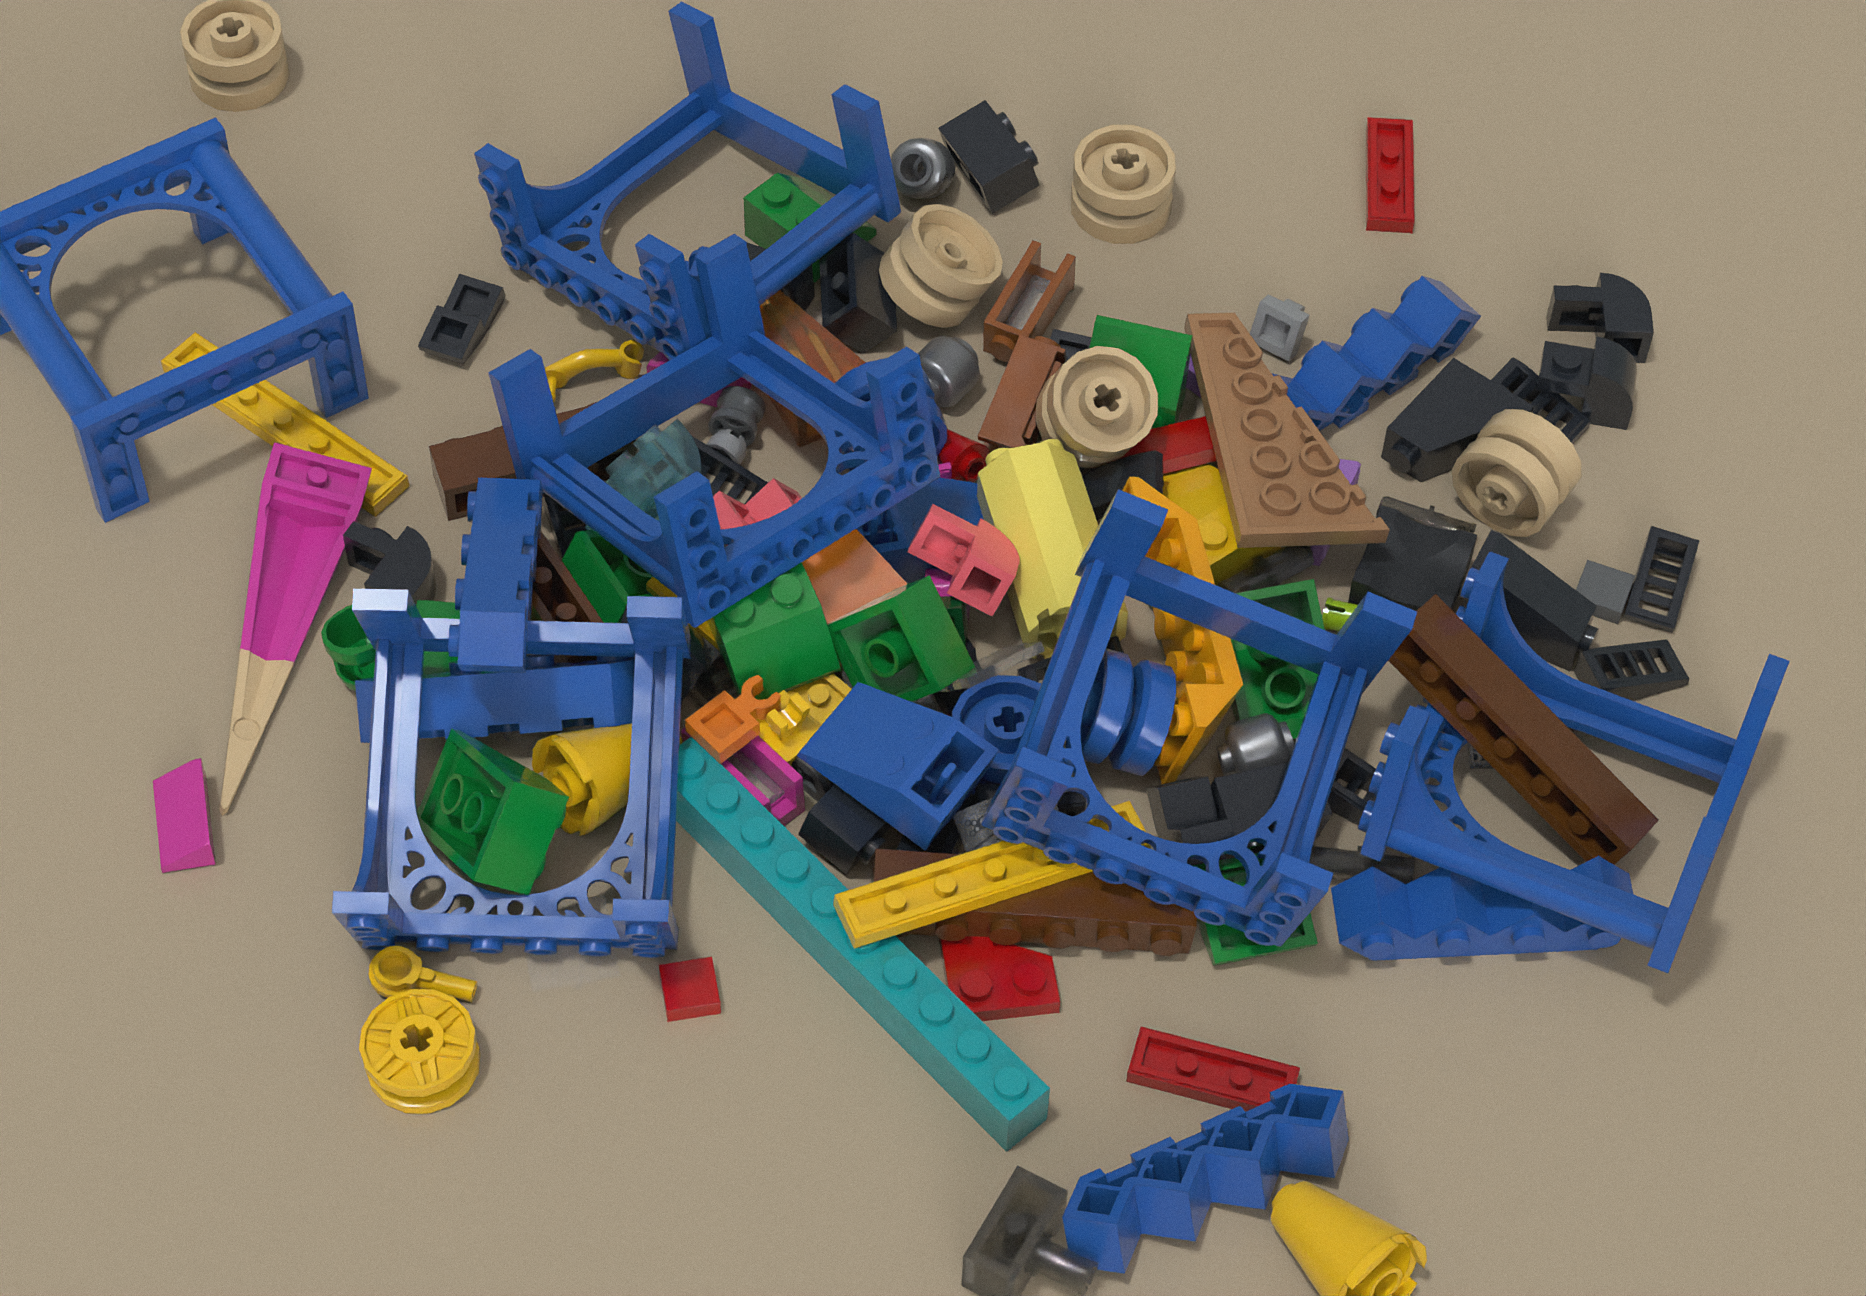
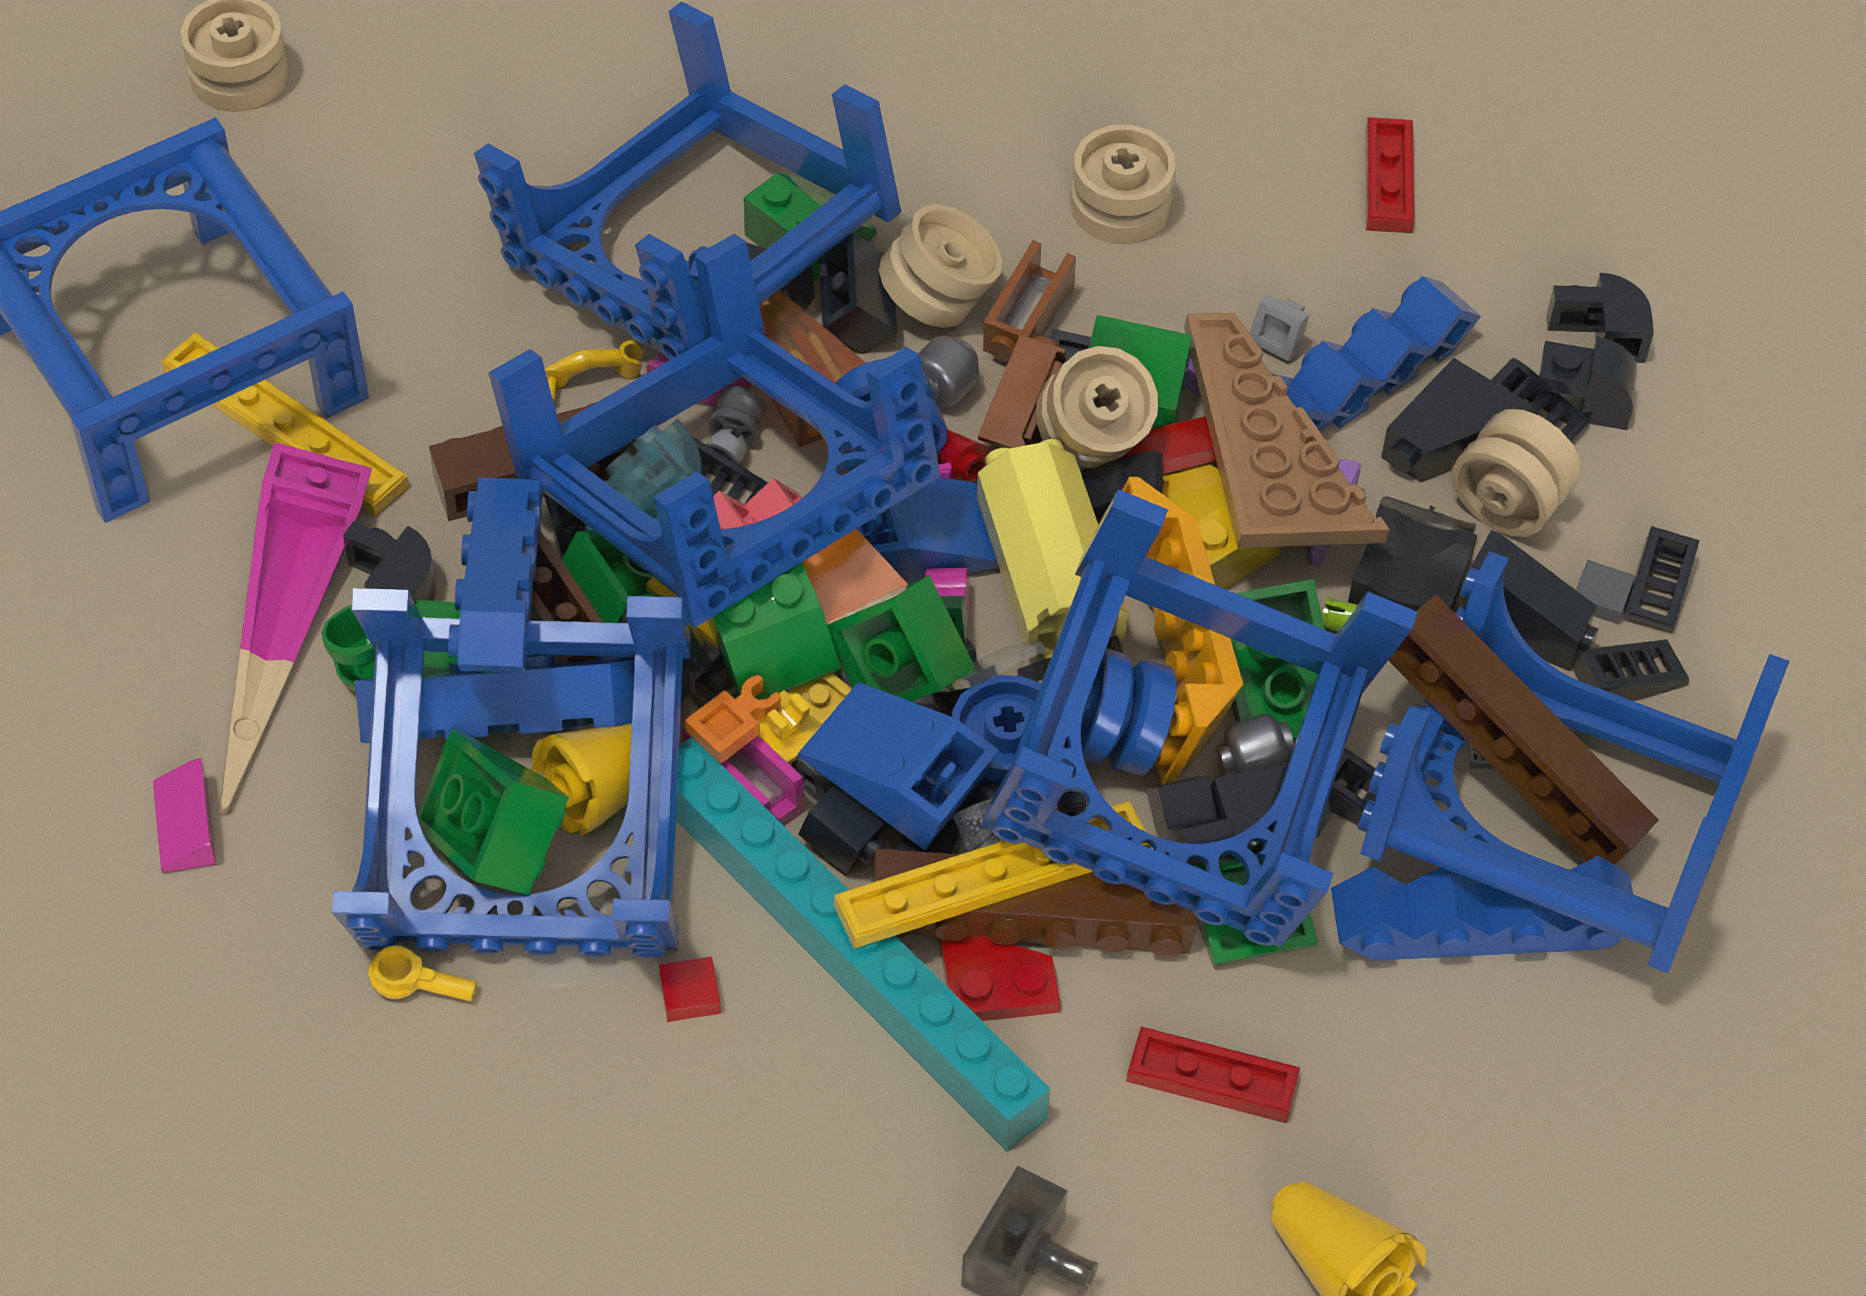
yellow wheel [359,989,481,1114] -> none
black slope [418,274,506,364] -> none
flat silver head [891,138,955,199] -> none
coral brick [907,504,1020,616] -> none
black brick [938,100,1040,214] -> none
blue brick [1062,1084,1349,1274] -> none
clear smoke axle [1218,546,1314,593] -> none
clear smoke pin [1309,845,1416,884] -> none

